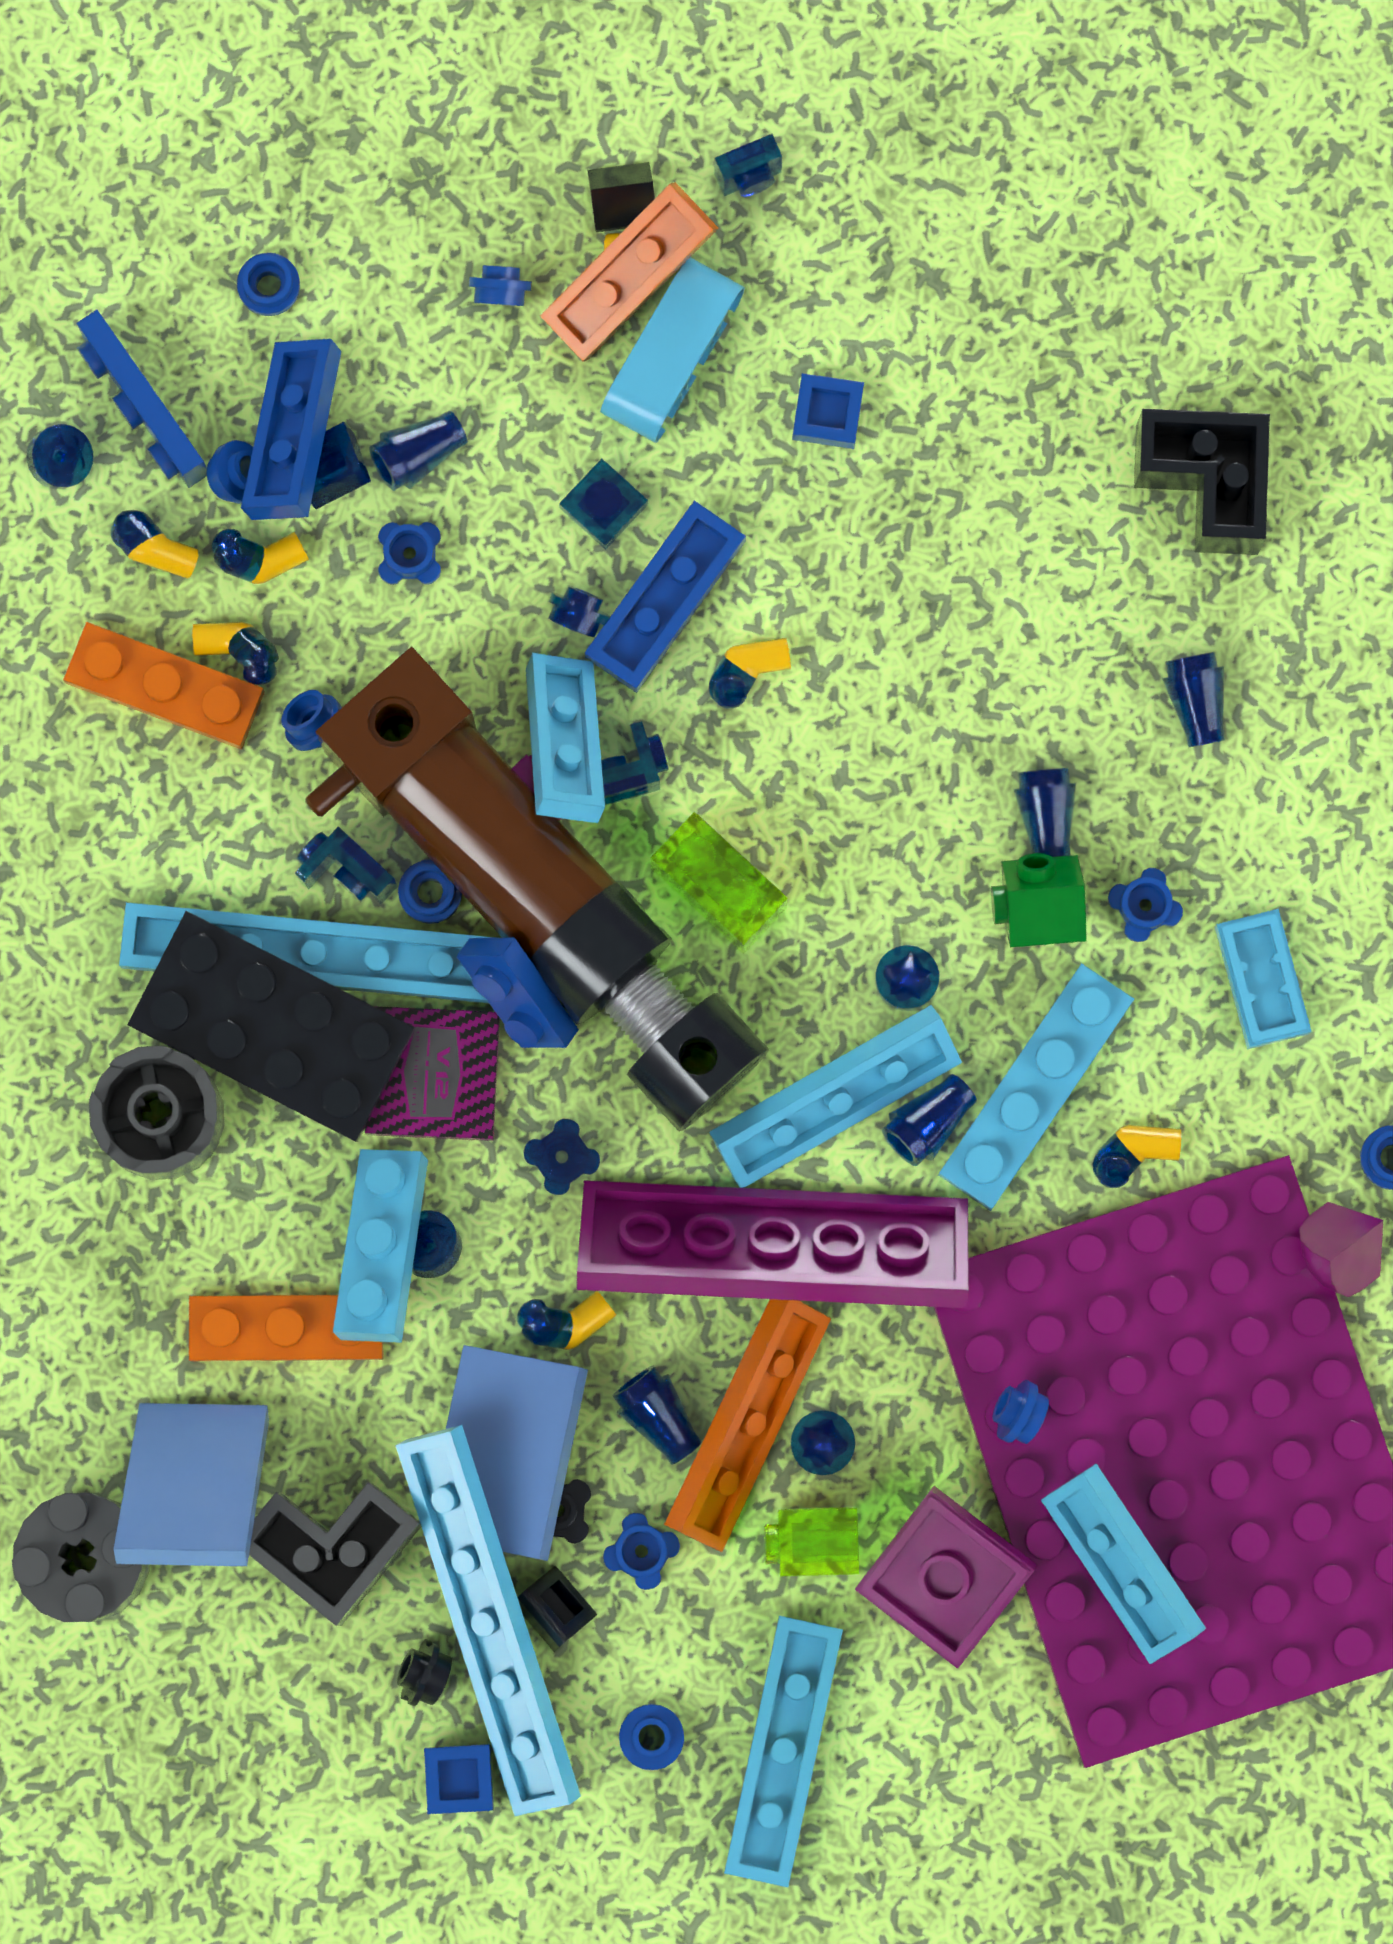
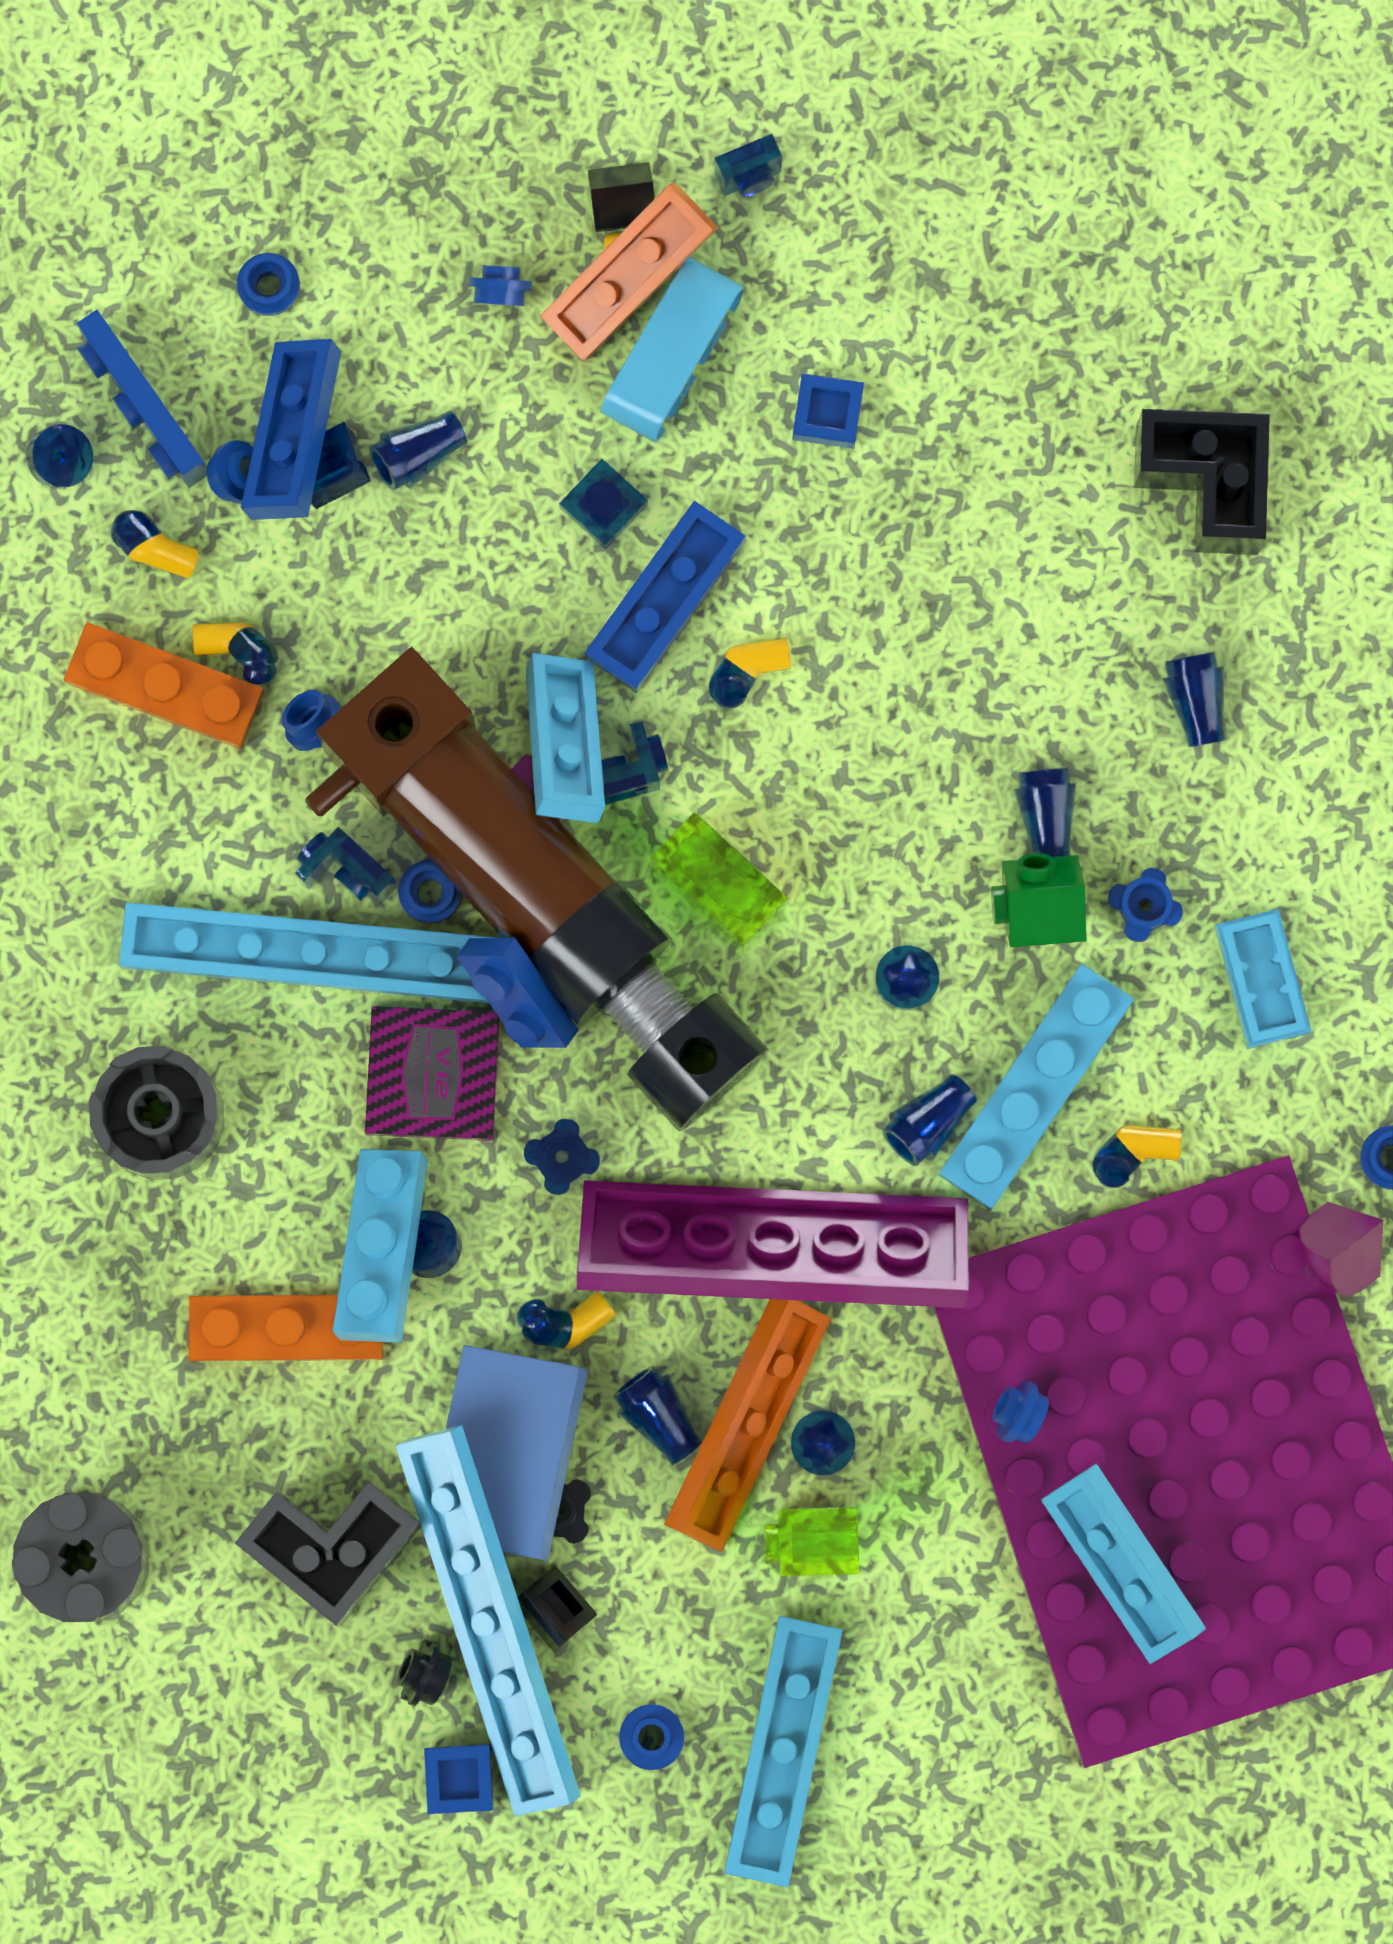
medium blue tile [114,1403,269,1566] -> none
black plate [127,911,416,1142] -> none
arm [211,529,309,584] -> none
blue plate [378,522,441,585] -> none
clear blue plate [548,585,610,638] -> none
blue plate [603,1513,680,1590] -> none
medium azure plate [709,1005,962,1188] -> none
magenta tile [855,1486,1037,1669] -> none

